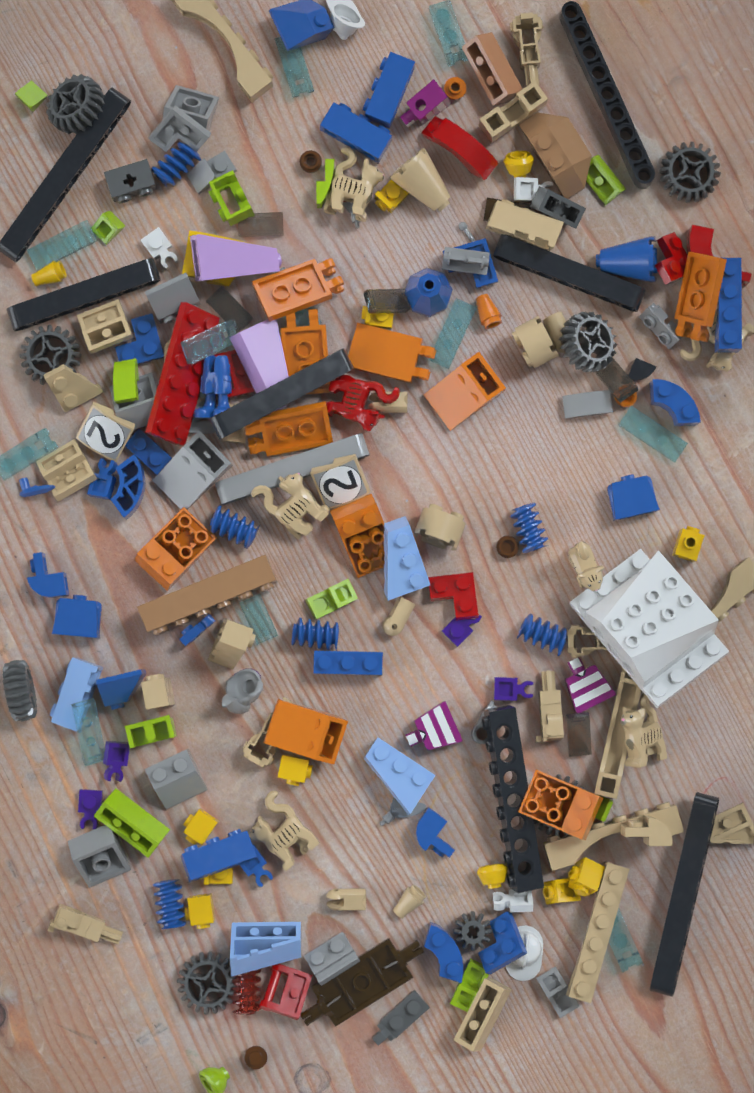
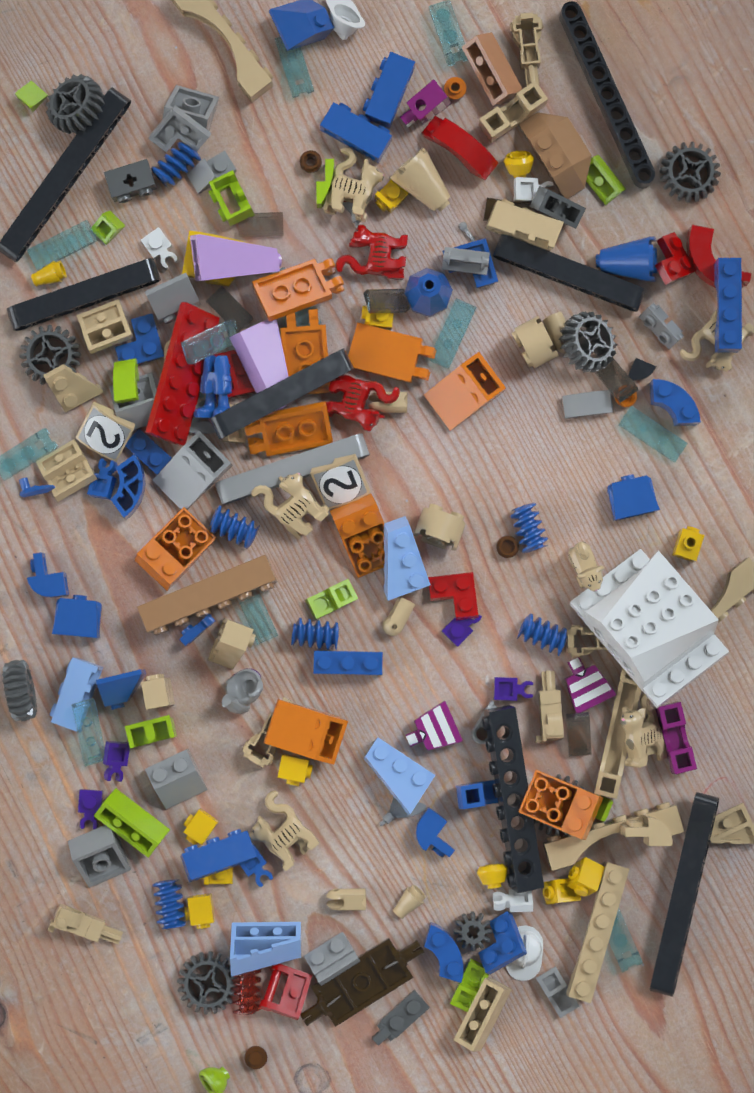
orange cone [475,294,502,329] -> none
orange tile [674,252,727,342] -> none
none -> red animal [336,225,408,280]
none -> blue brick [456,780,498,809]
none -> magenta arch [655,701,697,774]

